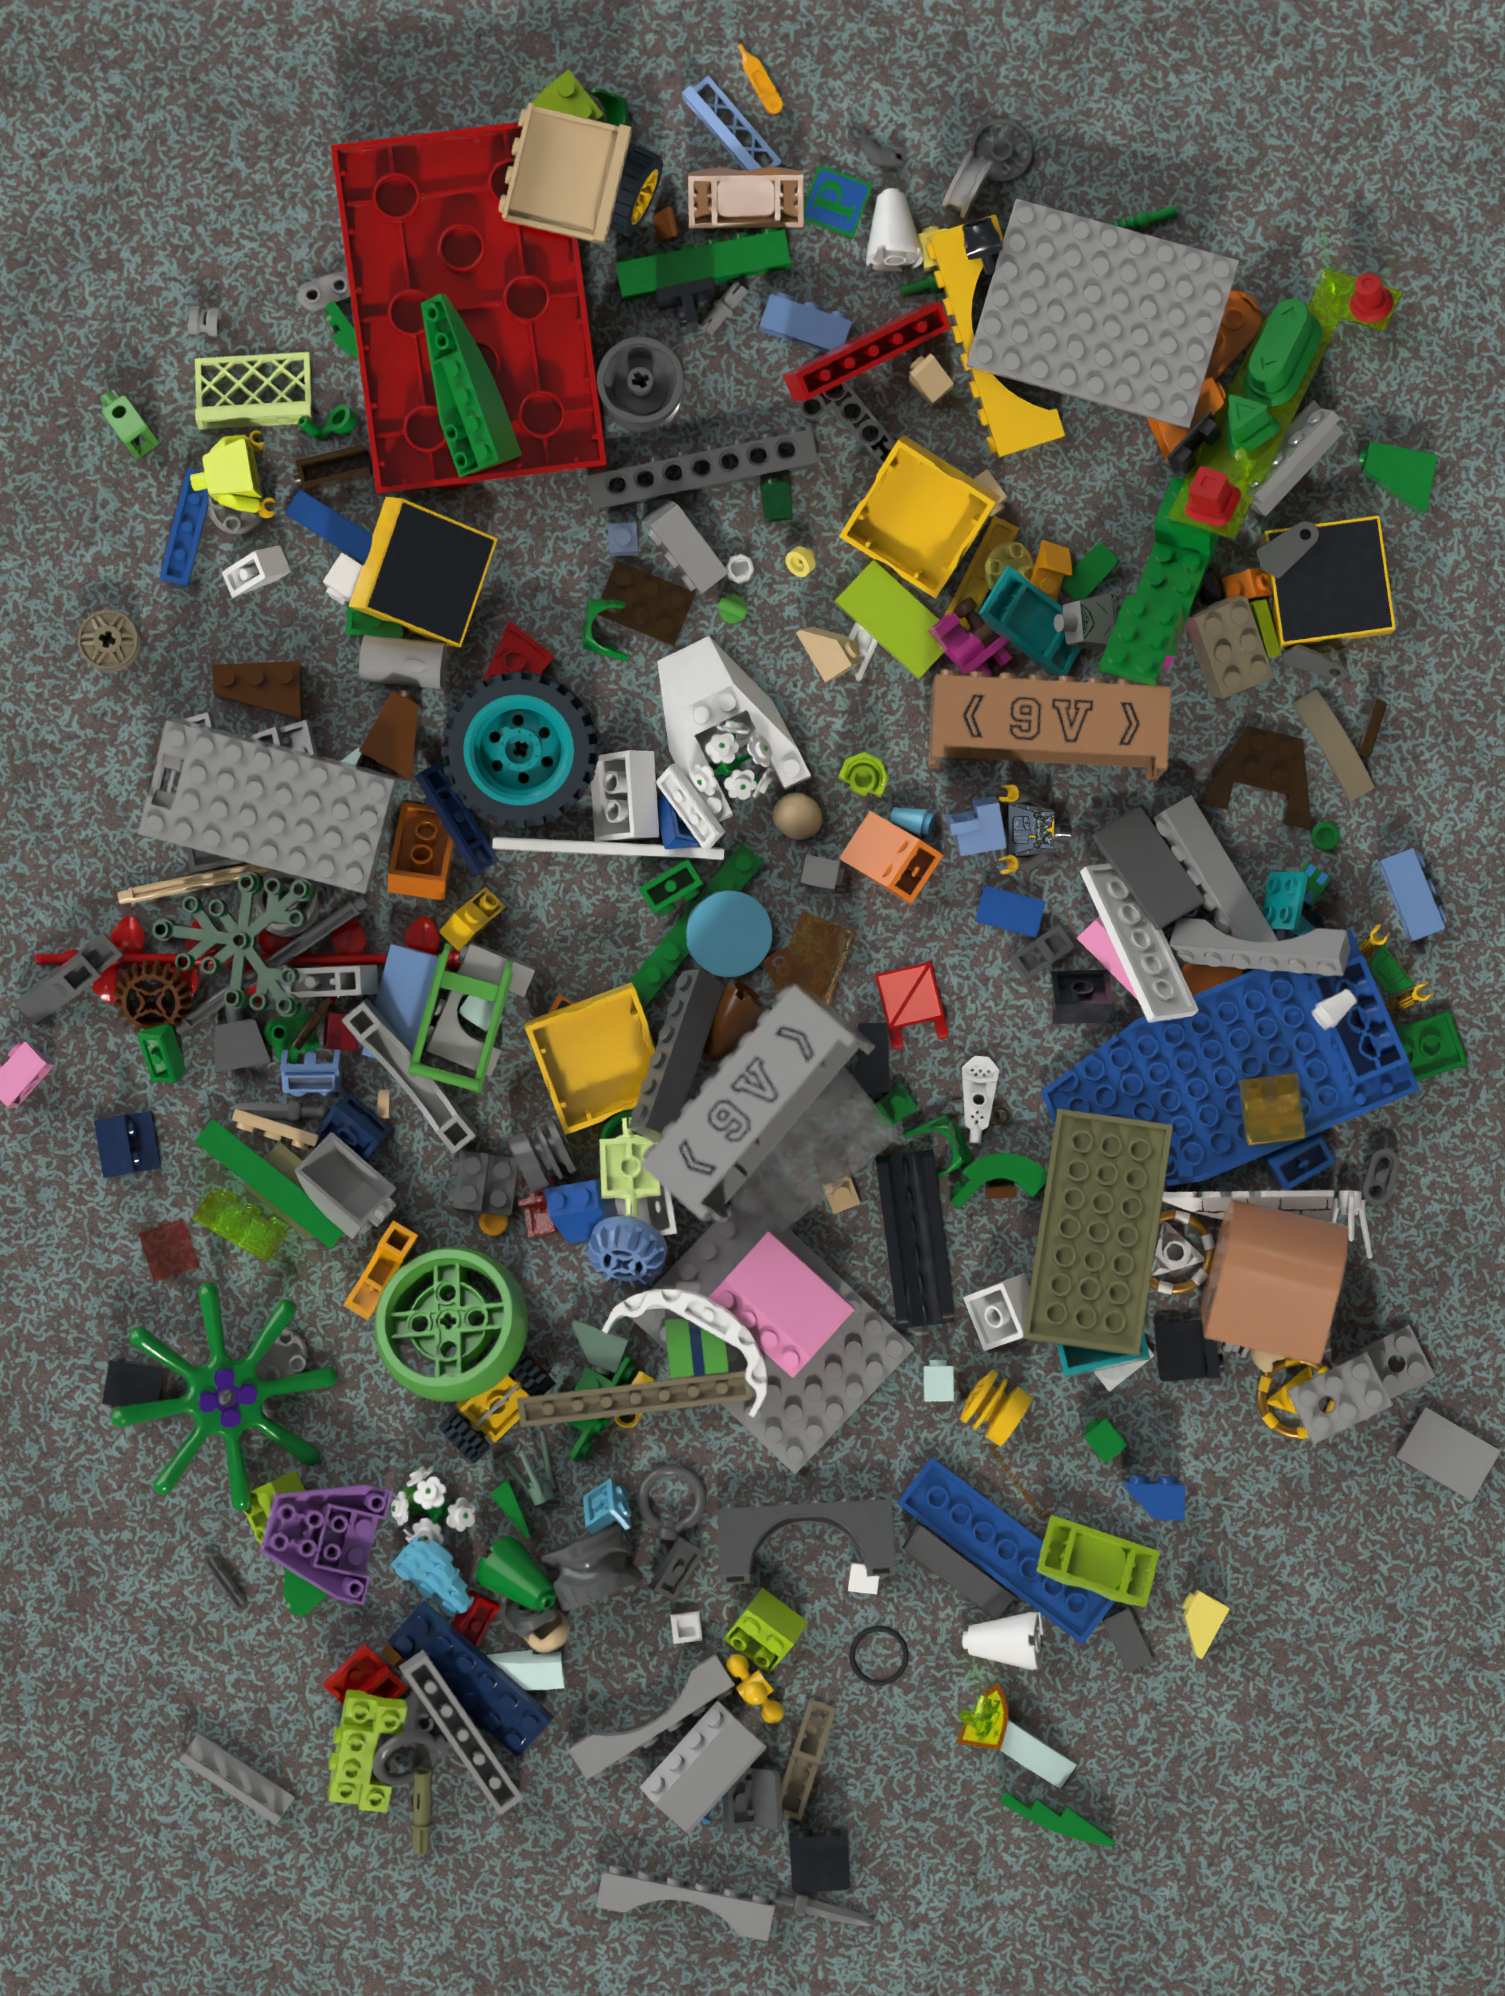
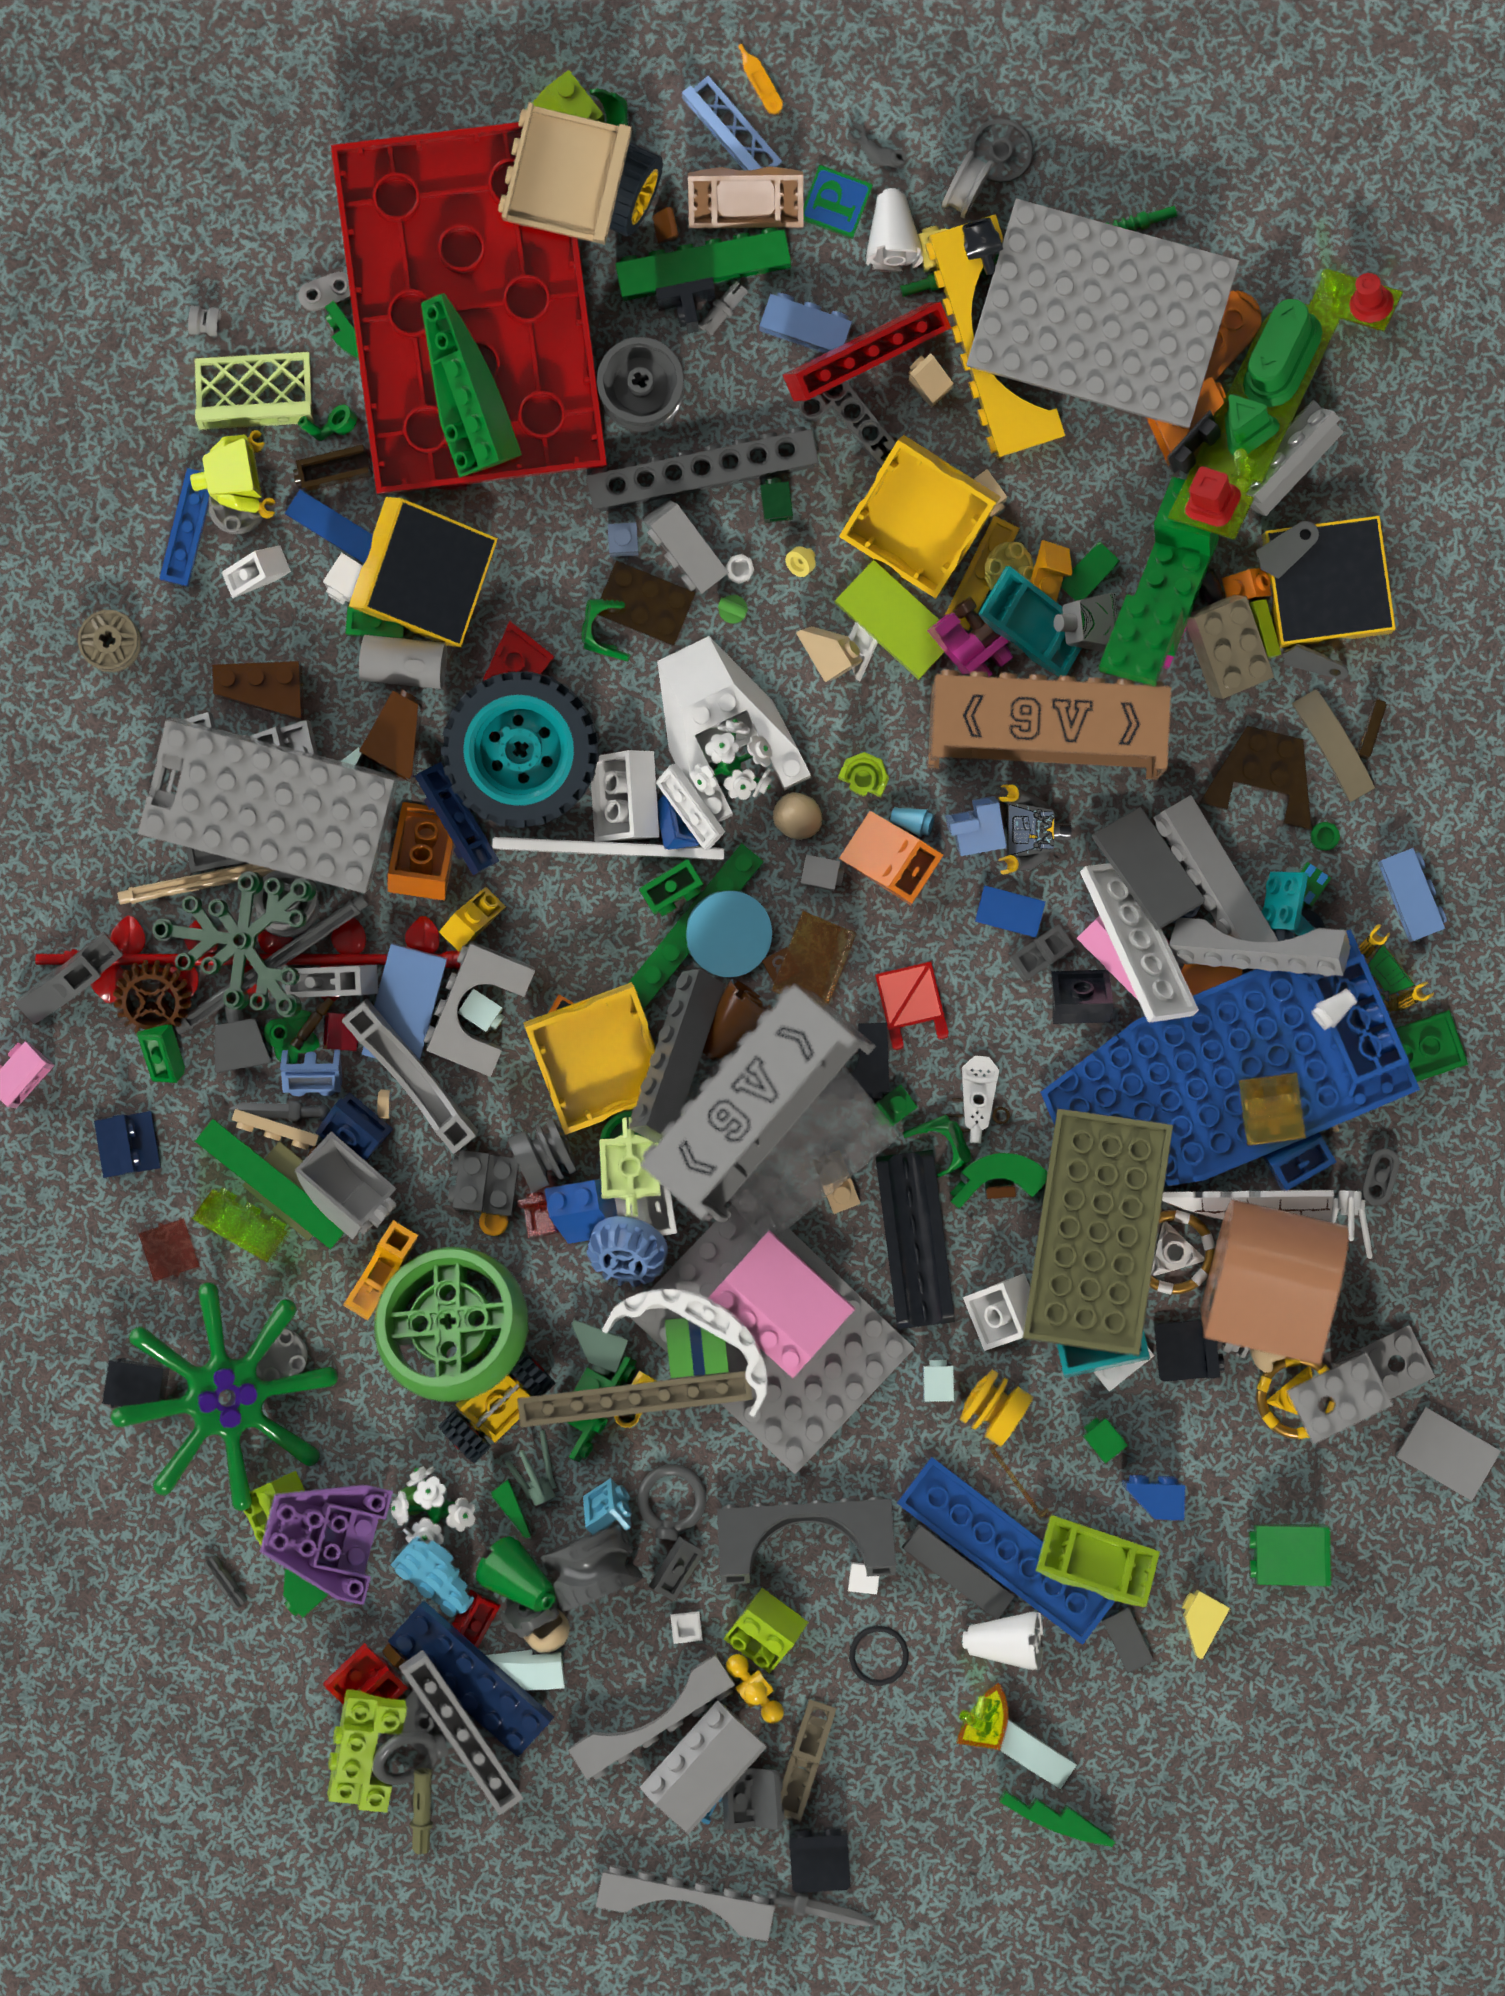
bright green torso [101,390,160,460] -> none
light grey fence [179,1732,296,1825] -> none
bright green piece [407,944,513,1094] -> none
green slope [1358,441,1438,515] -> none
none -> green slope [1248,1524,1331,1586]

